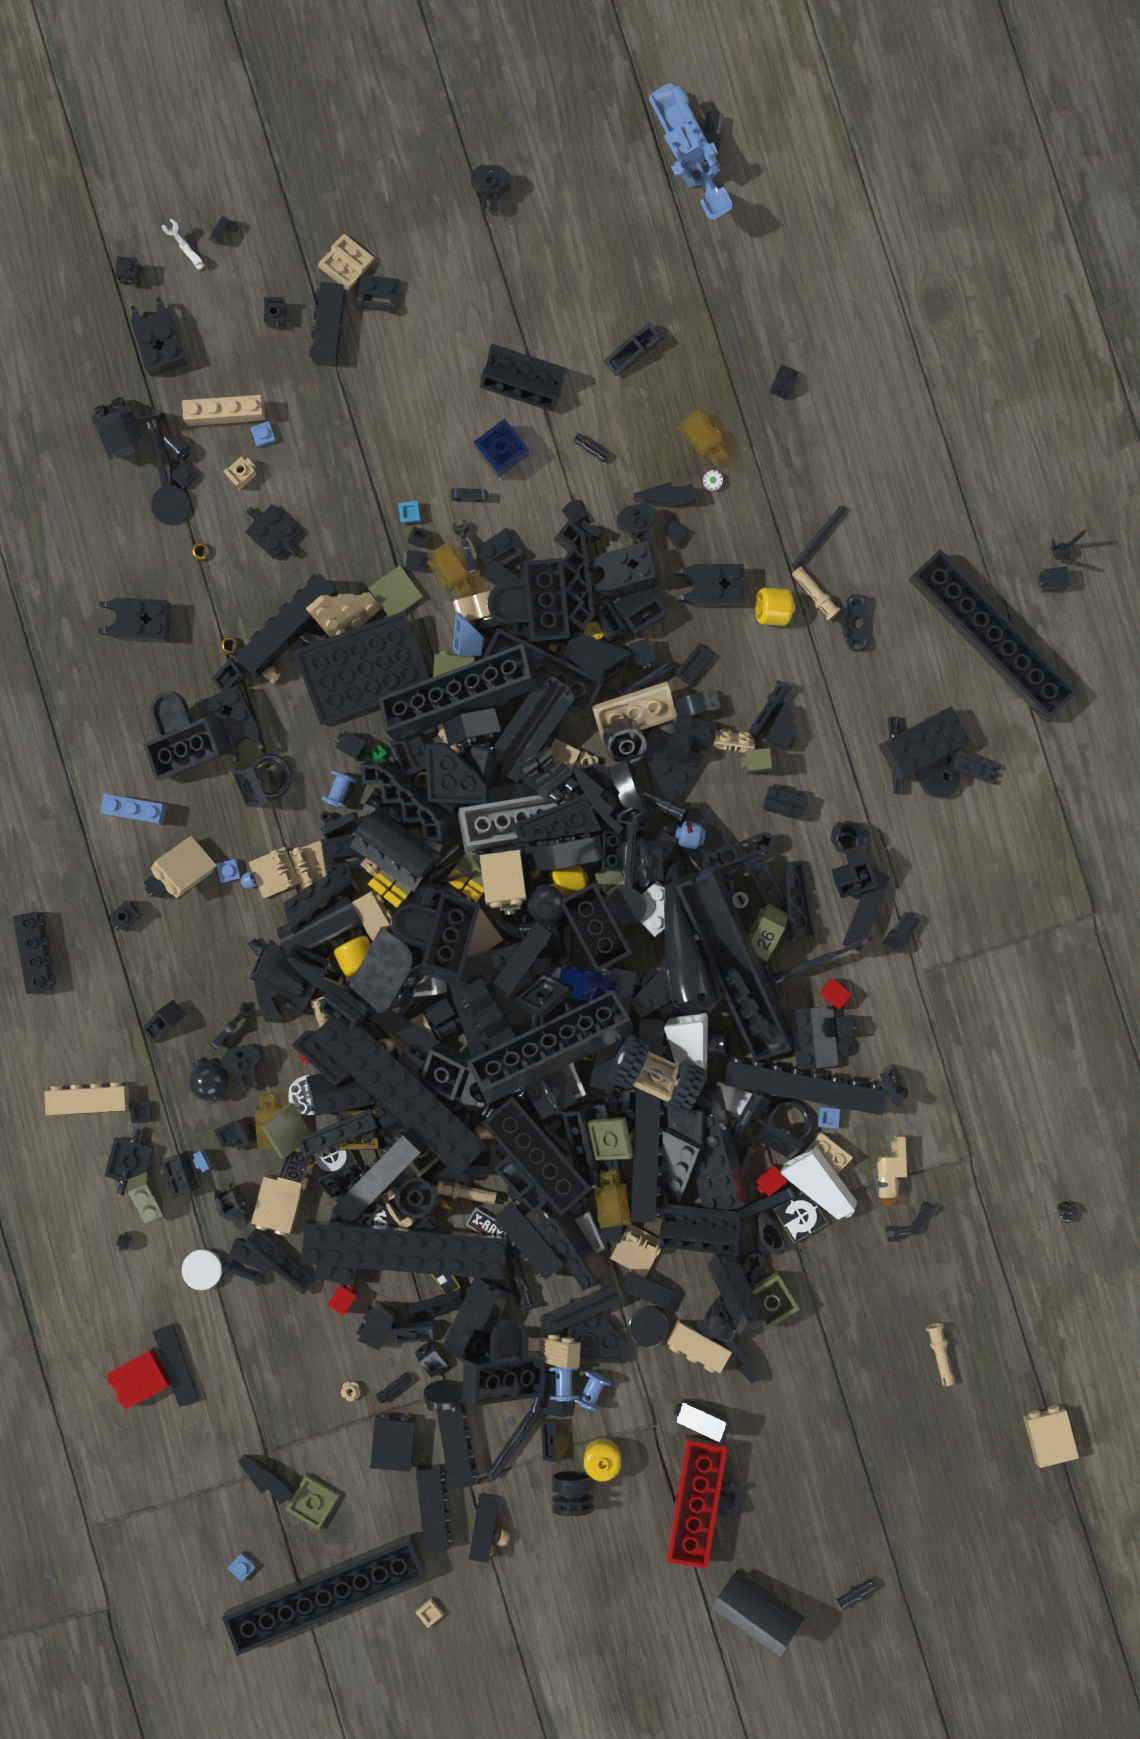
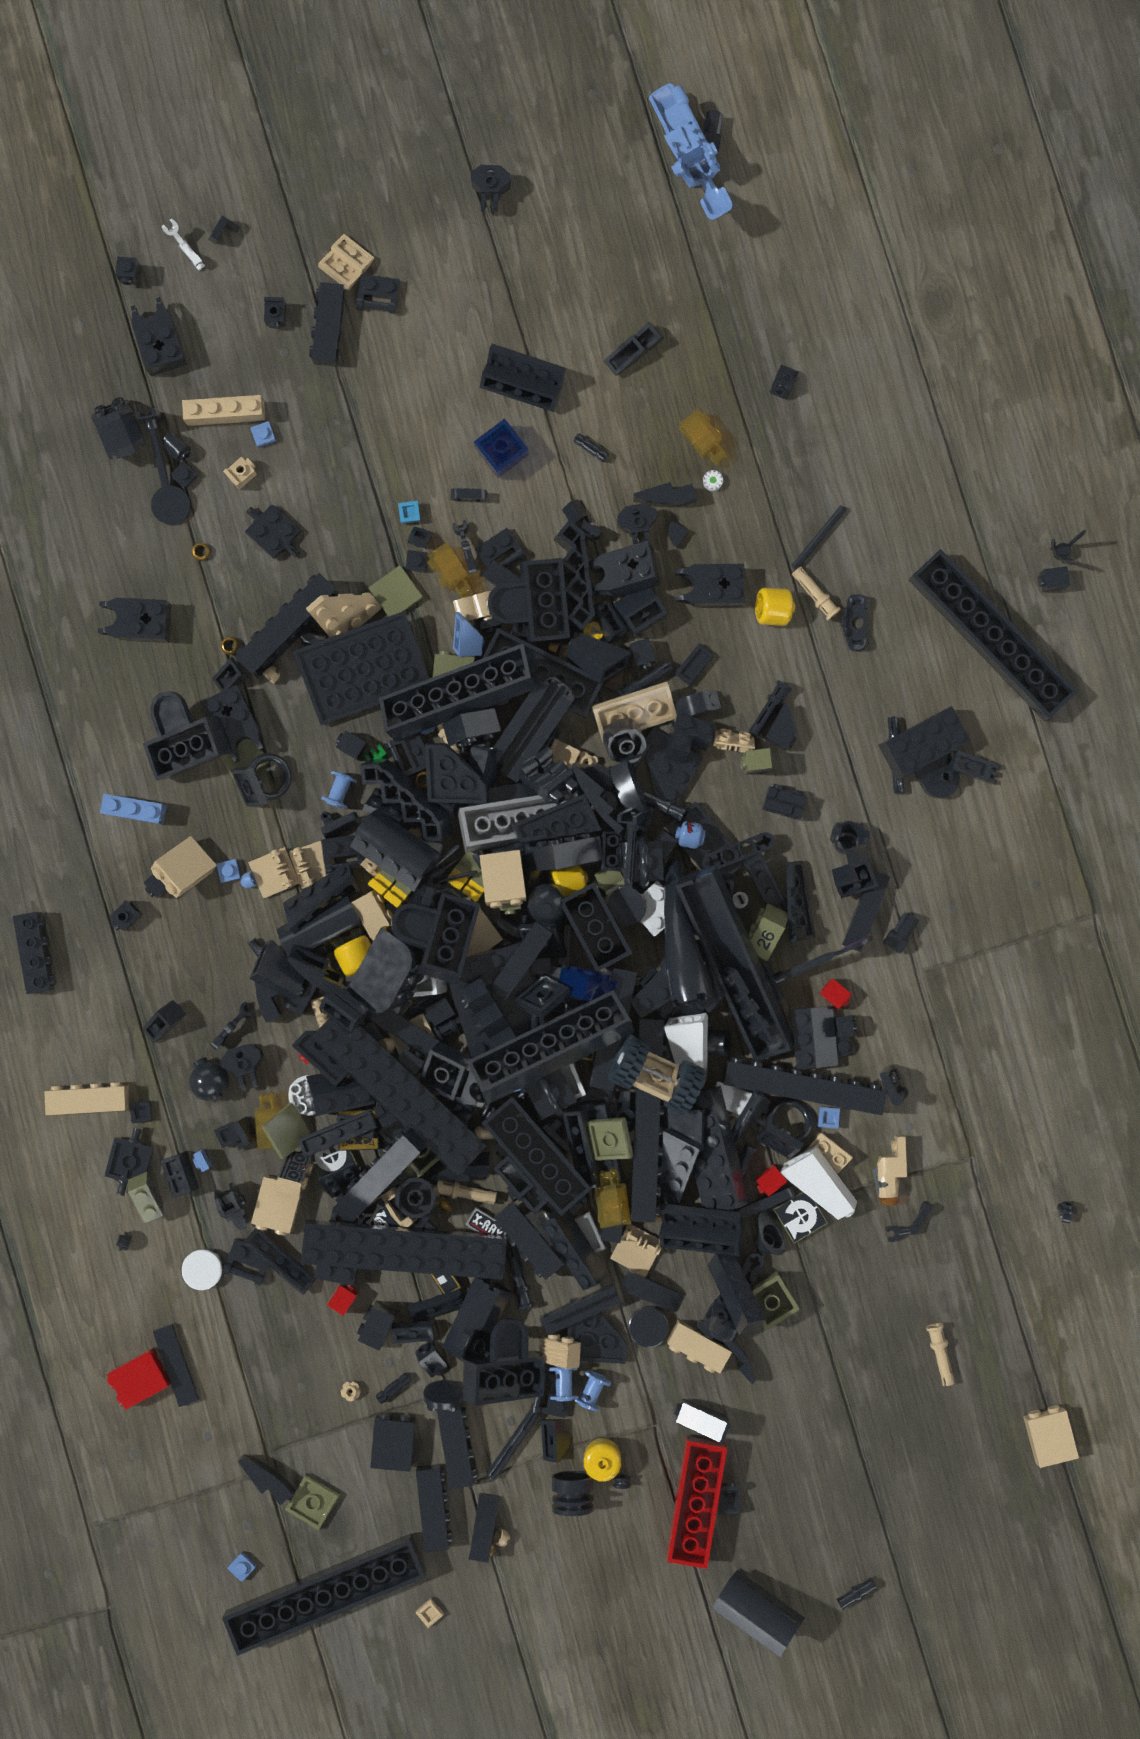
none -> black bush [613,1474,631,1489]

